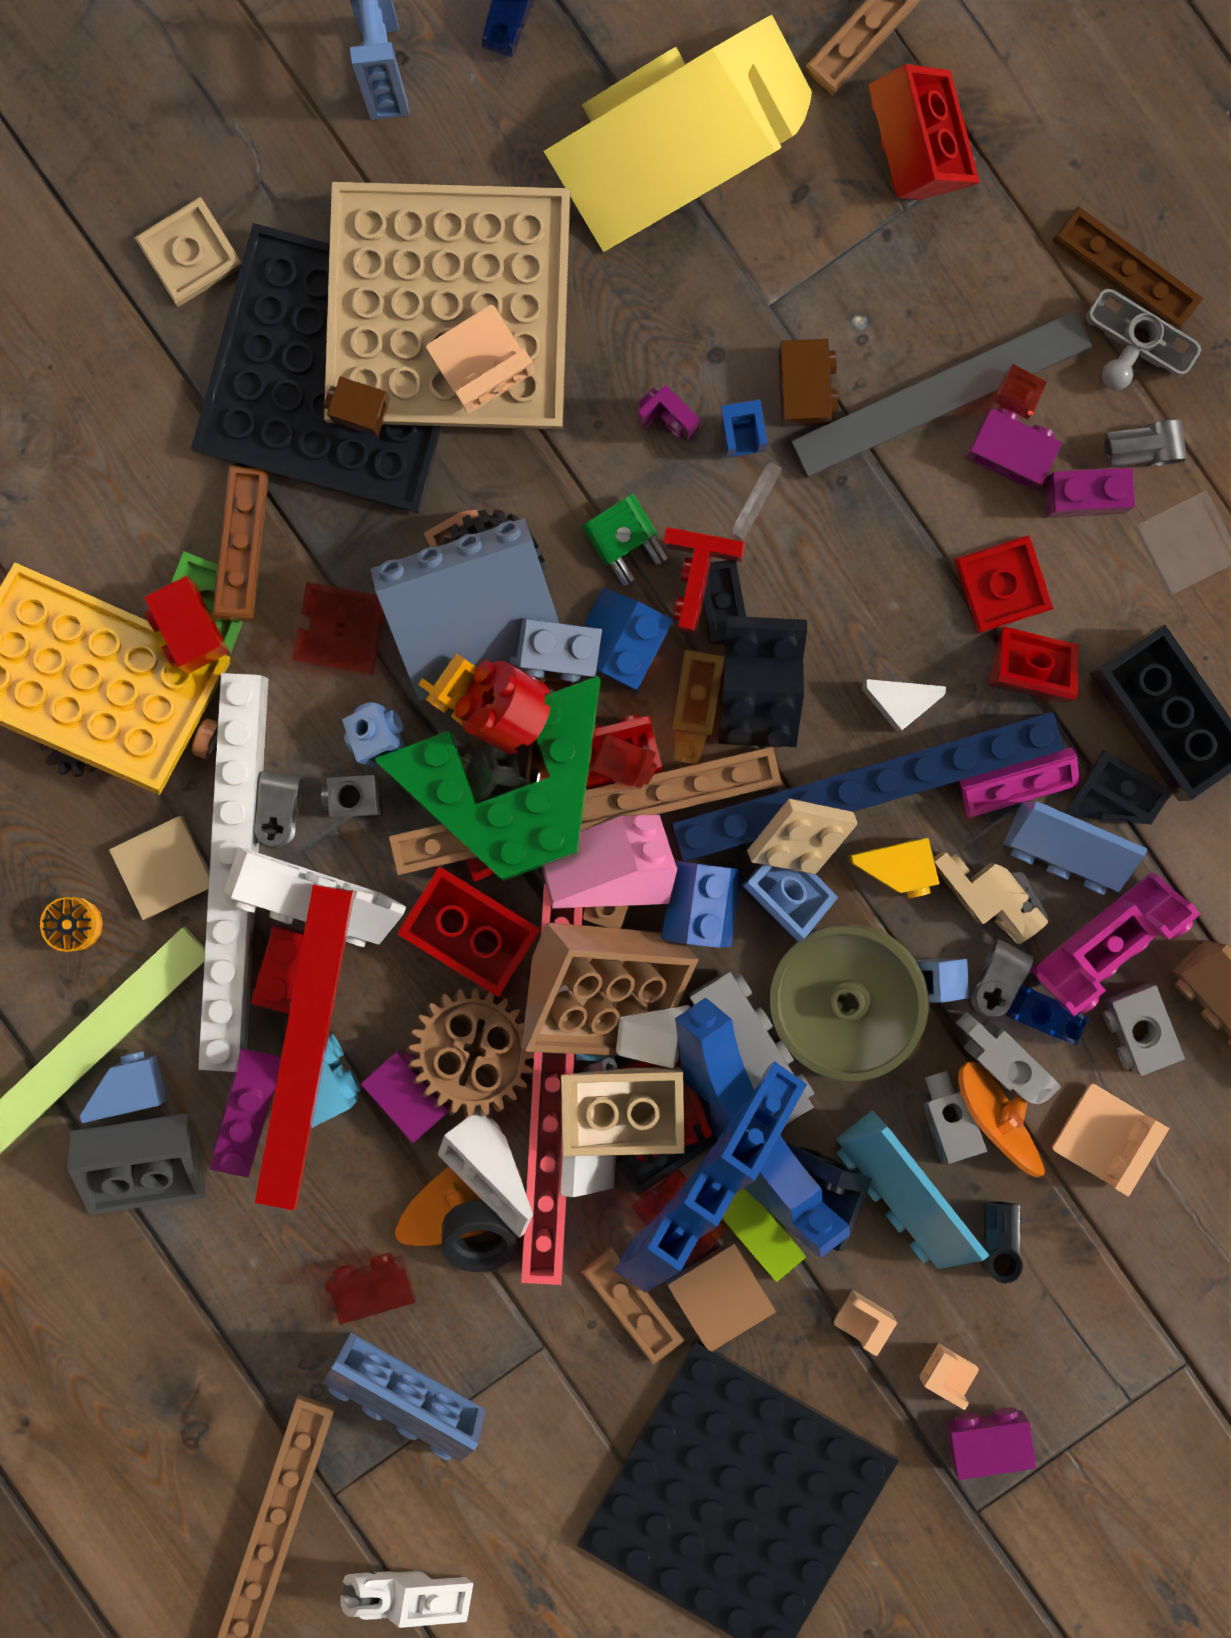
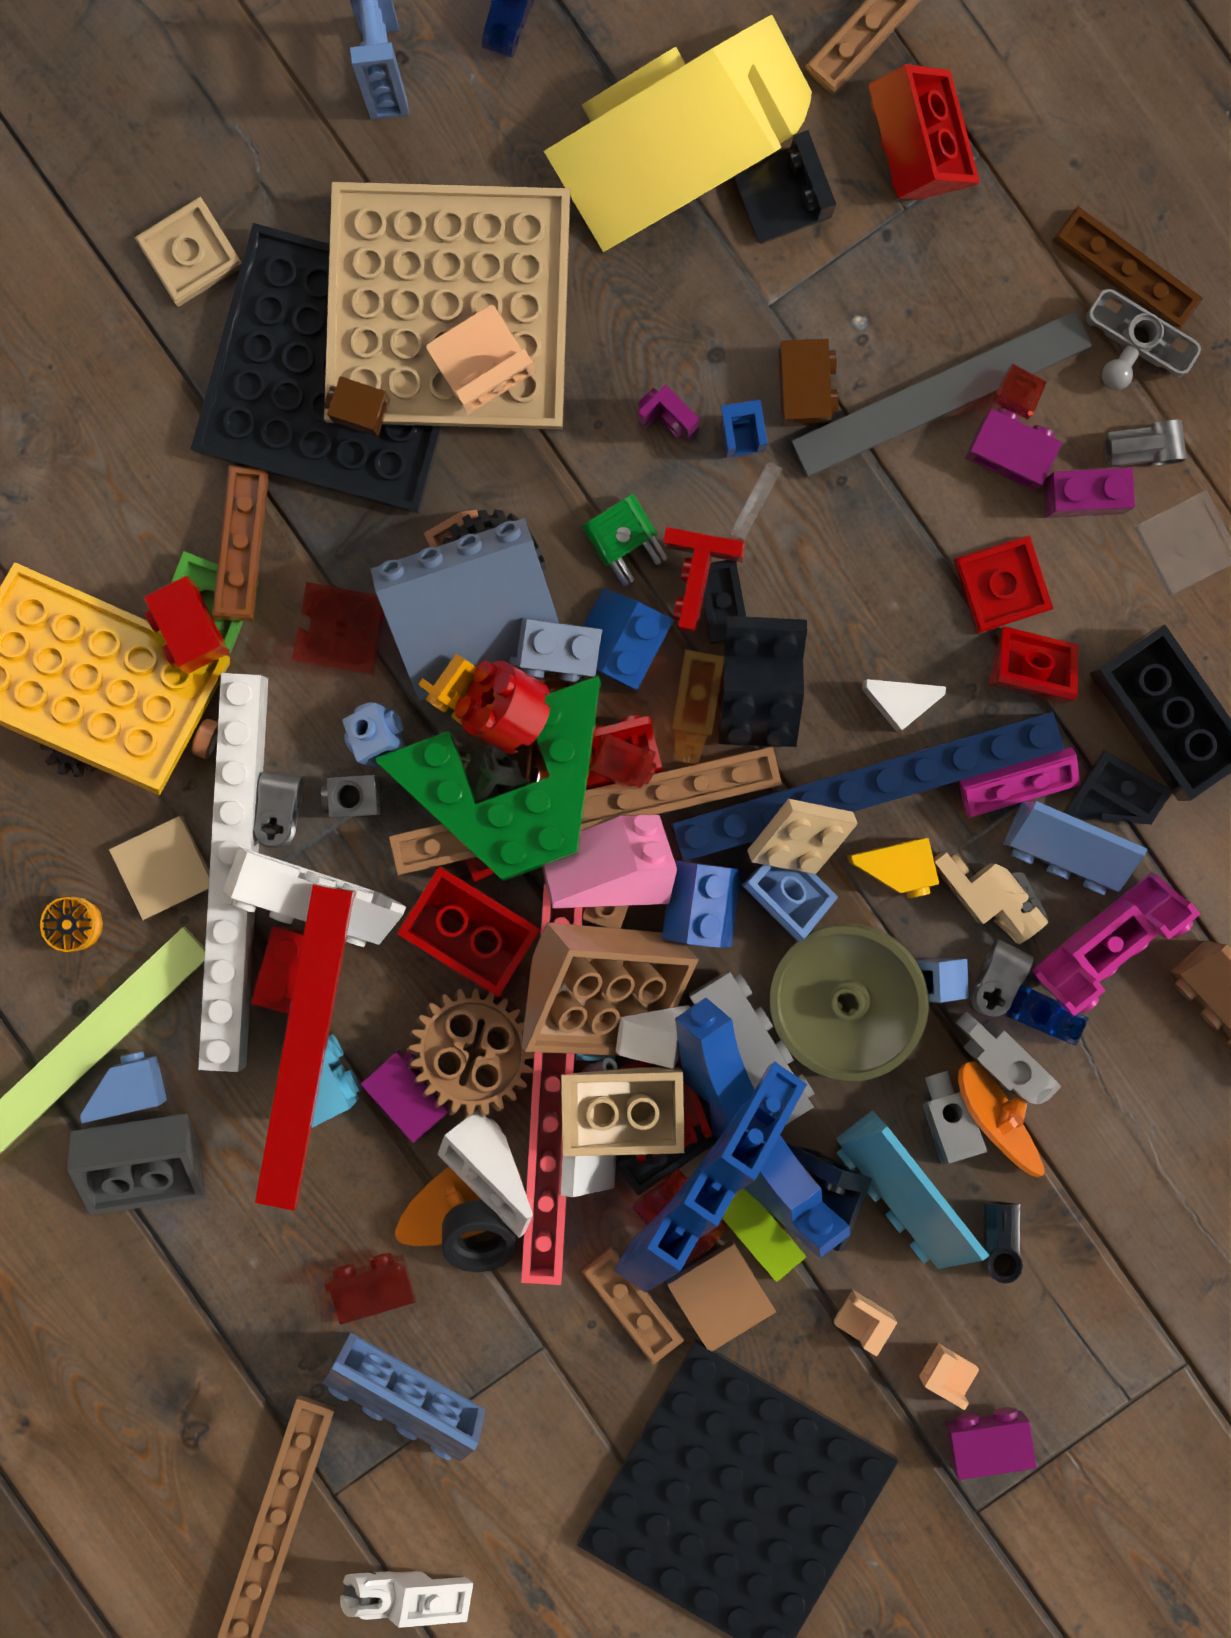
magenta brick [209,1048,280,1178] -> none
light nougat bracket [1052,1083,1170,1197] -> none
light grey brick [1102,983,1185,1076] -> none
none -> black bracket [733,130,836,244]

